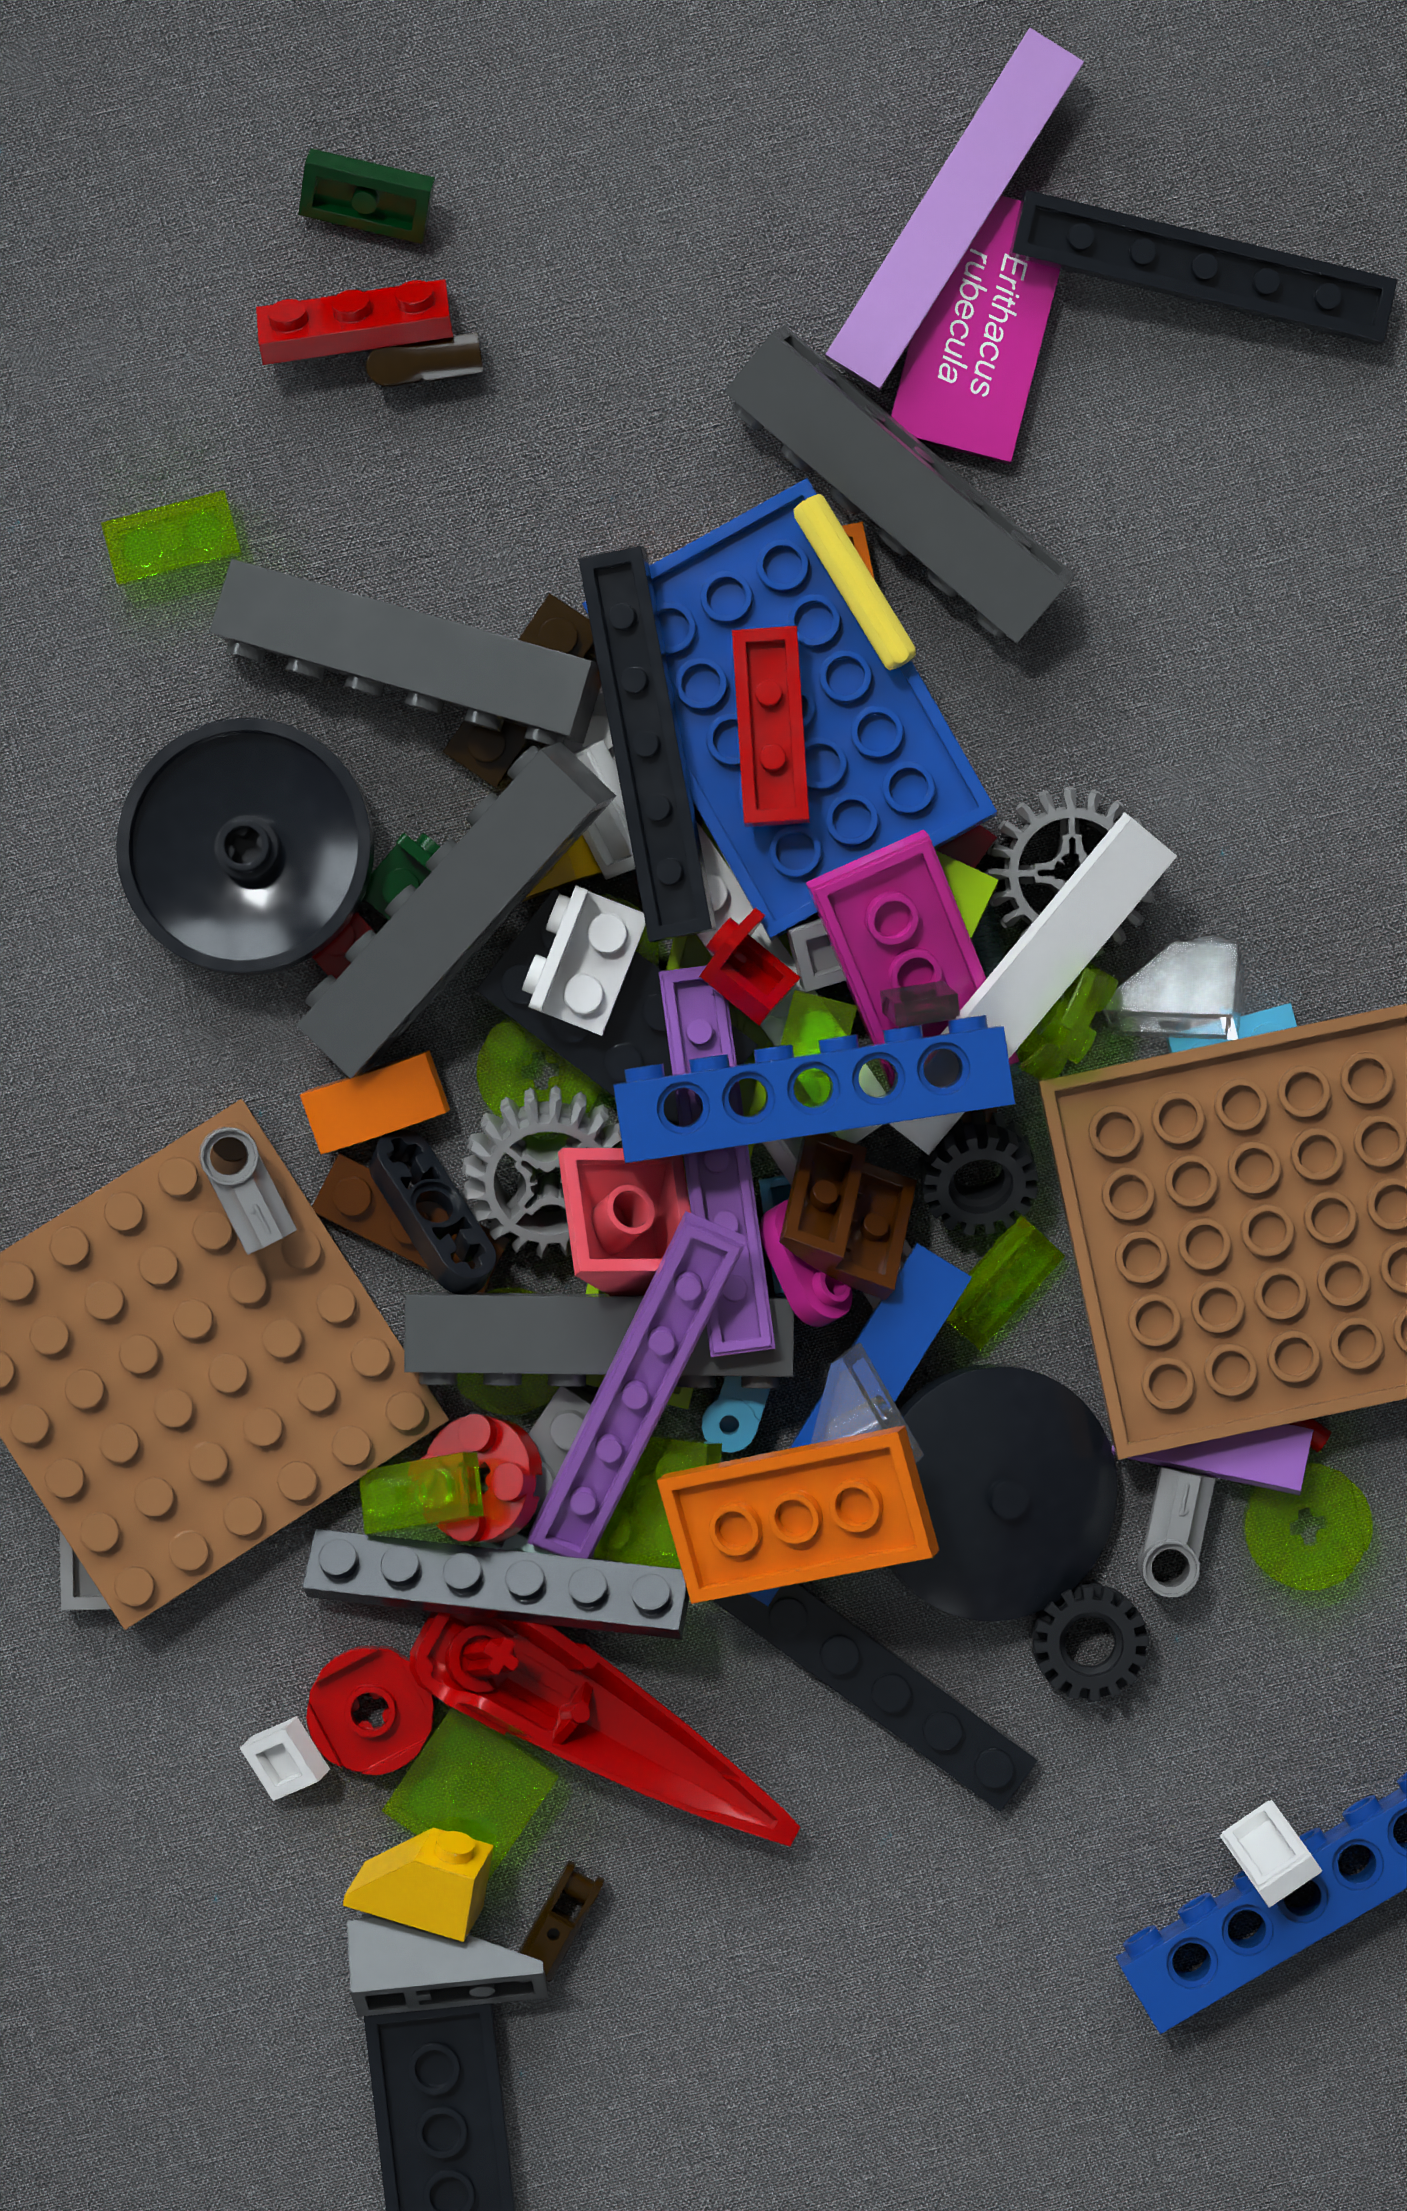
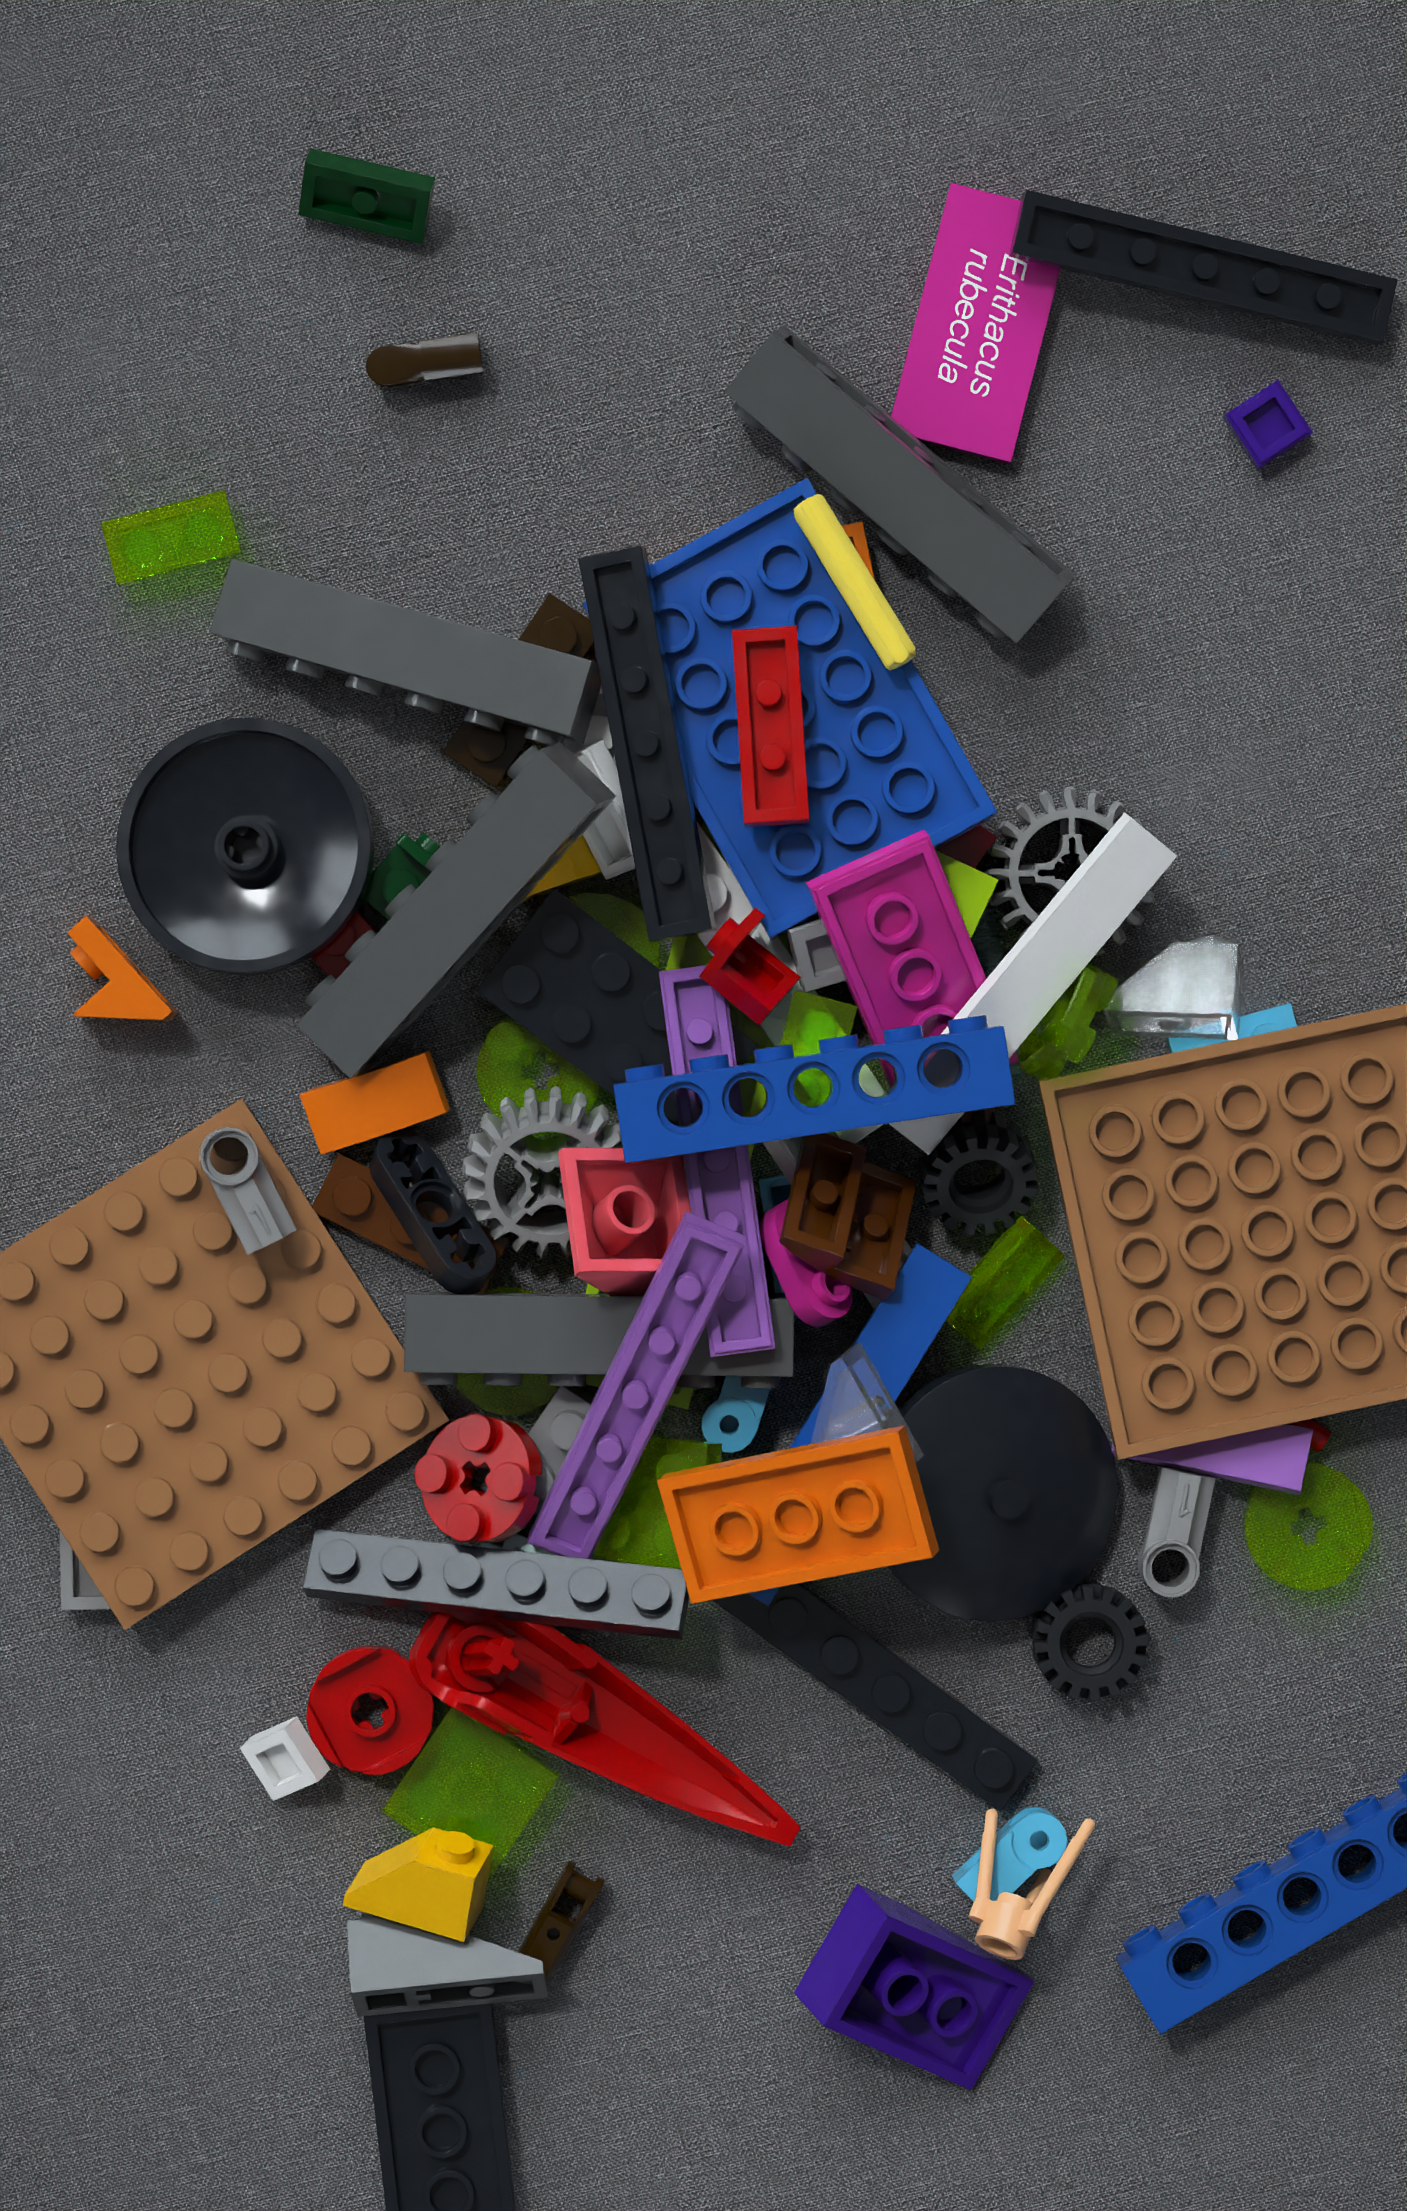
red plate [256,279,453,365] -> none
clear neon green plate [359,1452,484,1535] -> none
white bracket [522,886,646,1036] -> none
lavender tile [825,28,1084,391] -> none
clear smoke tile [880,981,960,1028] -> none
white tile [1219,1800,1322,1908] -> none
none -> orange slope [67,916,178,1021]
none -> dark purple slope [794,1884,1034,2090]
none -> medium azure leg [952,1806,1068,1902]
none -> light nougat plant [968,1809,1095,1960]
none -> dark purple tile [1223,380,1313,471]

